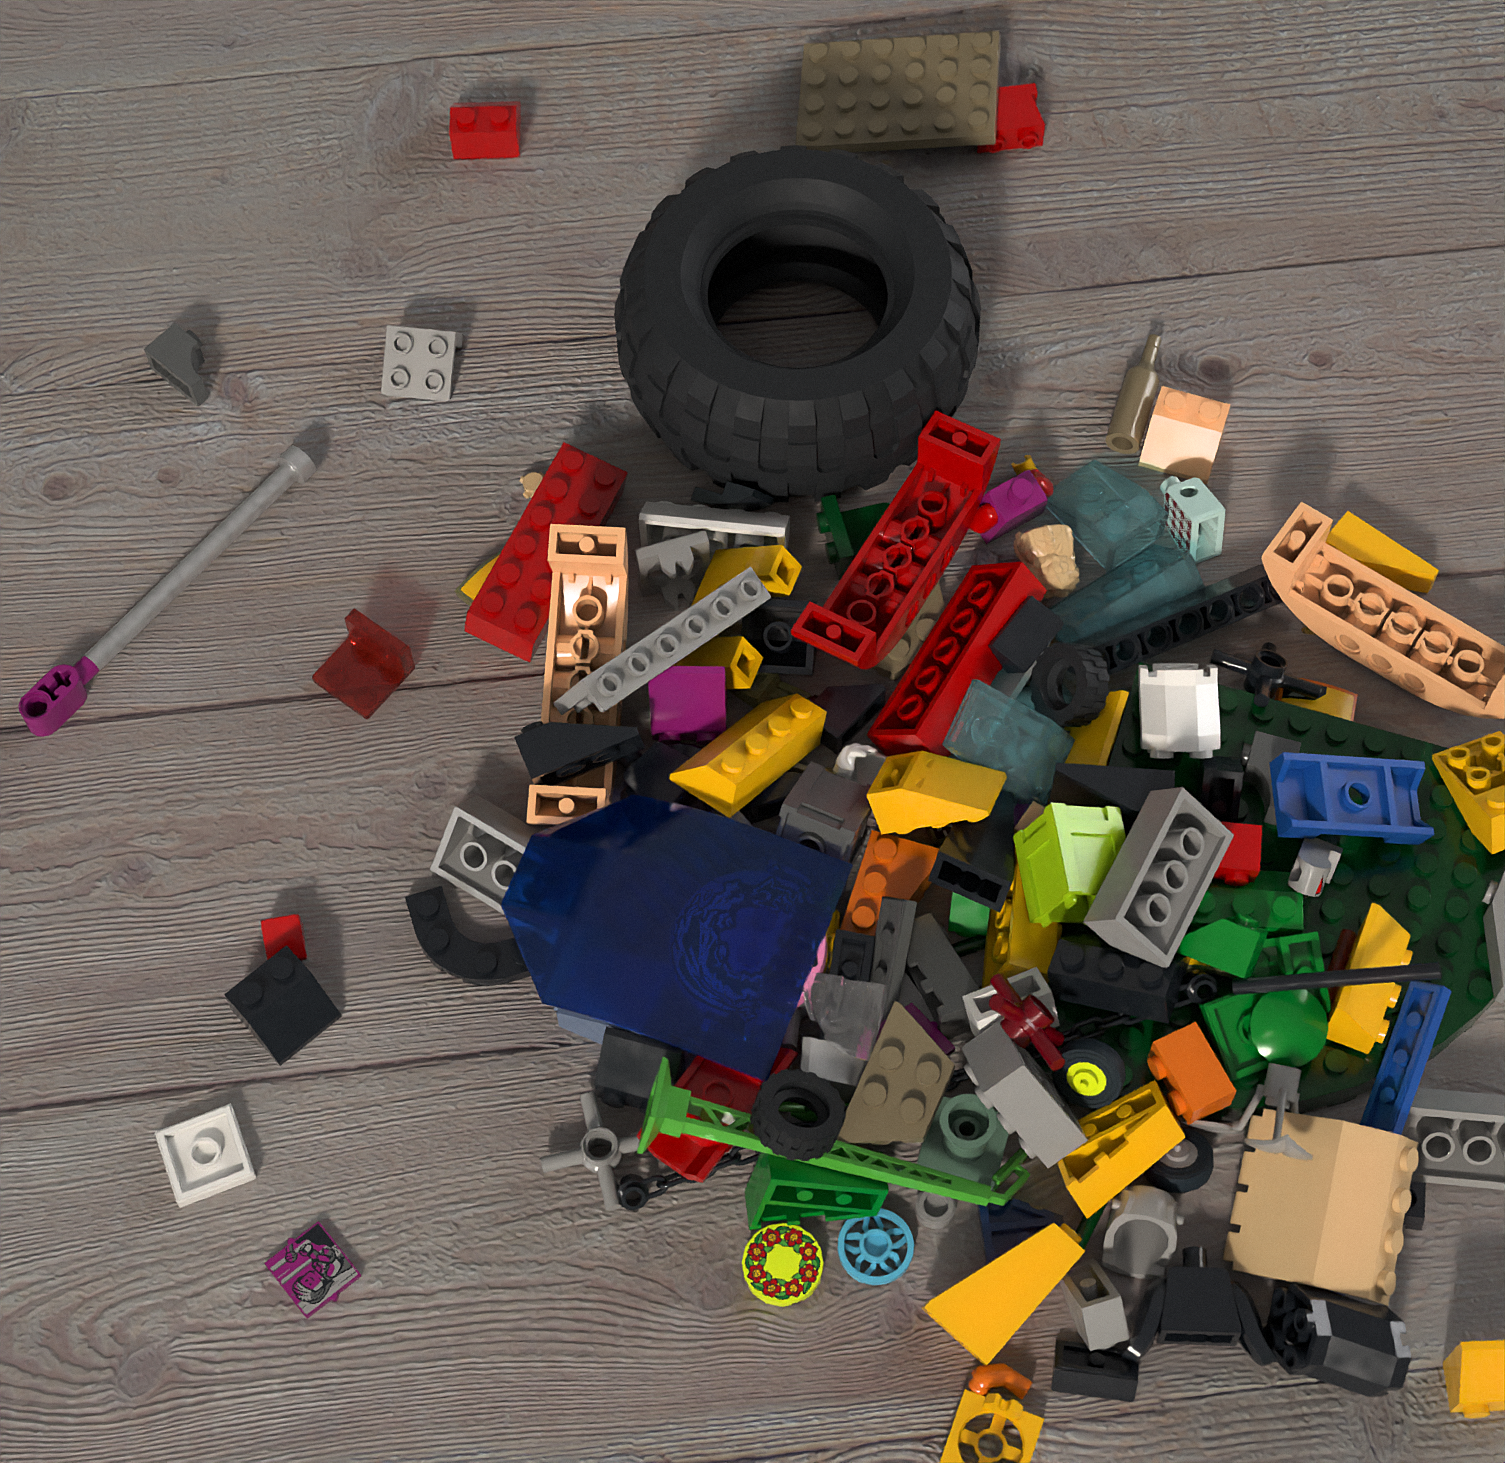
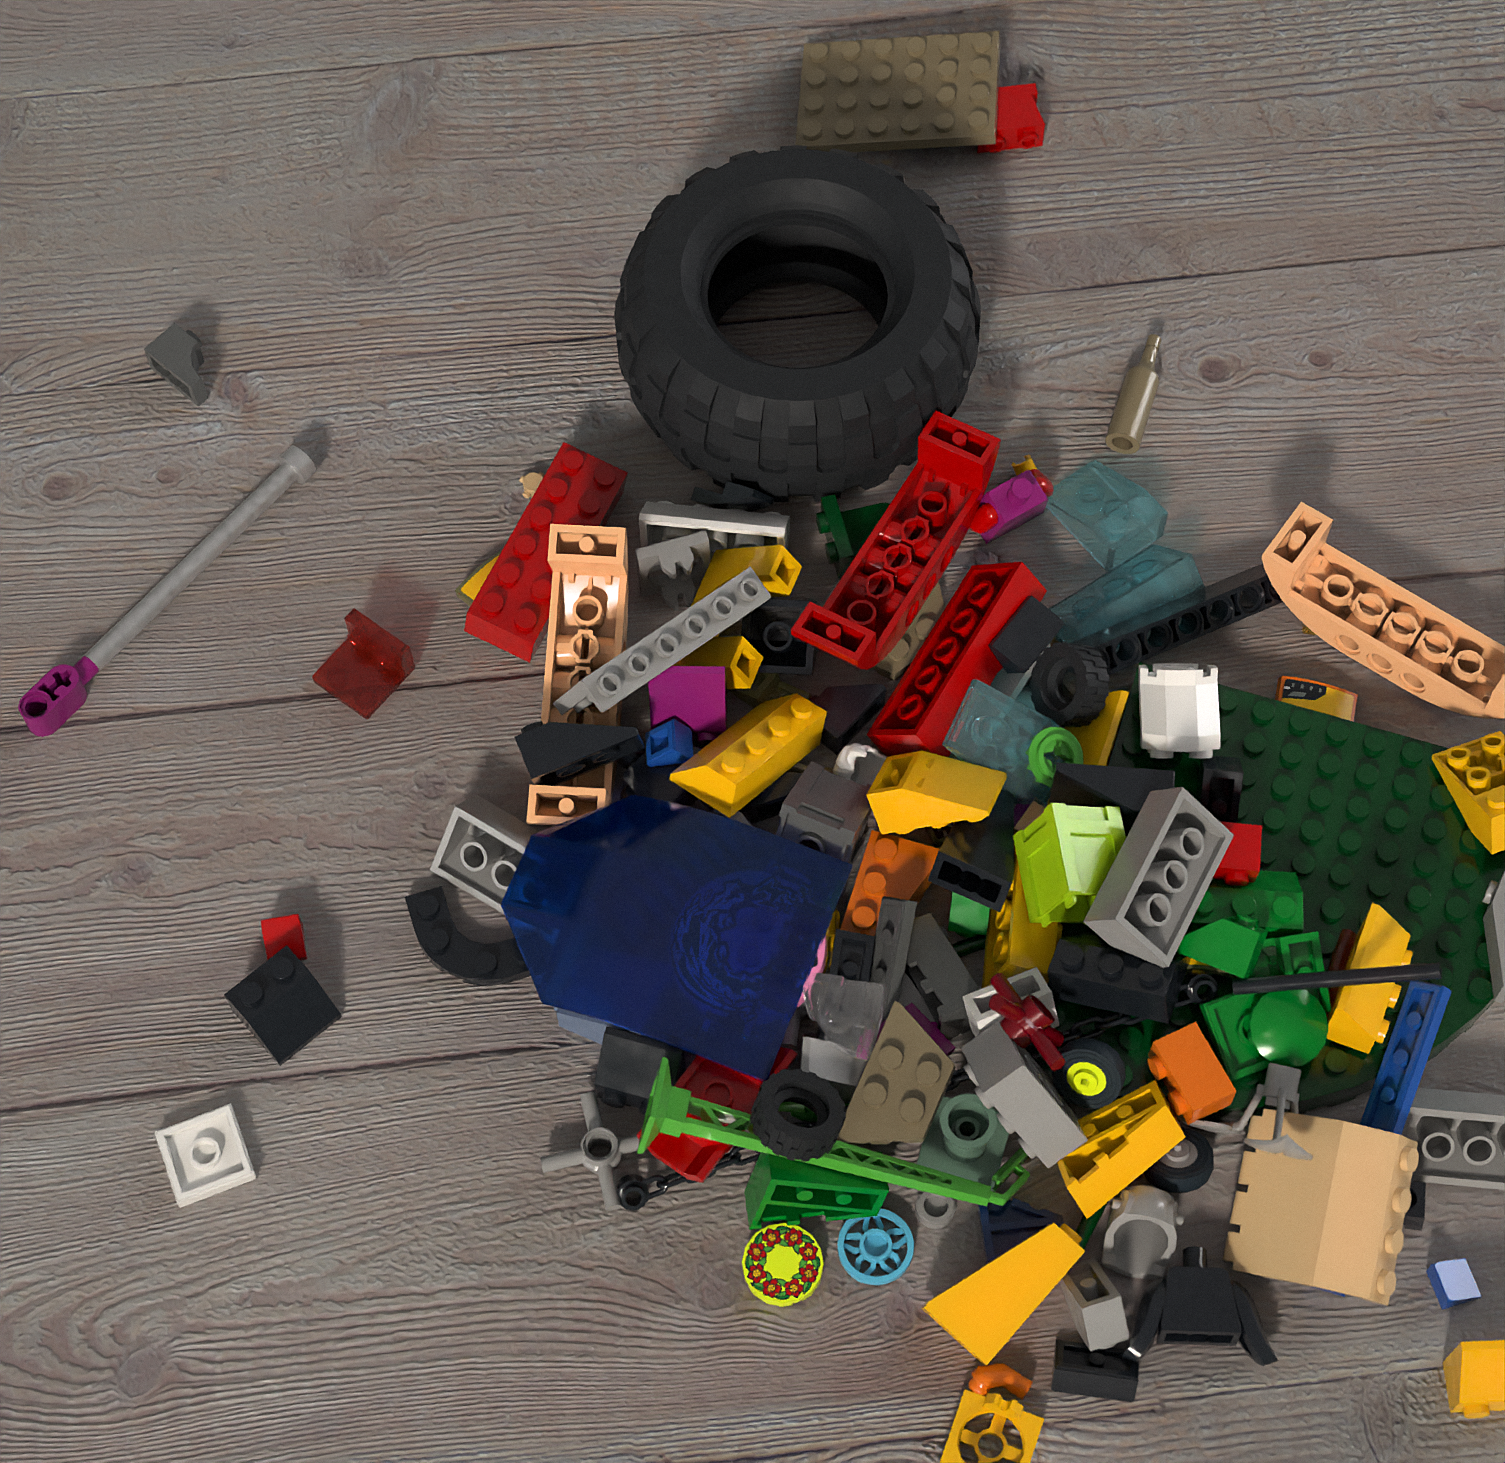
piece [264,1221,362,1319] -> none
light grey bracket [381,325,463,402] -> none
red slope [449,101,521,159] -> none
tan hair [1014,524,1080,599] -> none
light nougat slope [1138,386,1231,485] -> none
light aqua torso [1160,476,1226,566] -> none
black bar [1209,642,1321,707] -> none
dark grey arch [1240,731,1301,826] -> none
black brick [1263,1283,1412,1397] -> none
blue piece [1269,752,1434,845] -> none
light grey leg [1288,838,1343,897] -> none
yellow slope [1325,511,1439,593] -> none
none -> blue slope [645,719,693,767]
none -> bright green gear [1025,727,1083,788]
none -> slope [1426,1258,1482,1310]

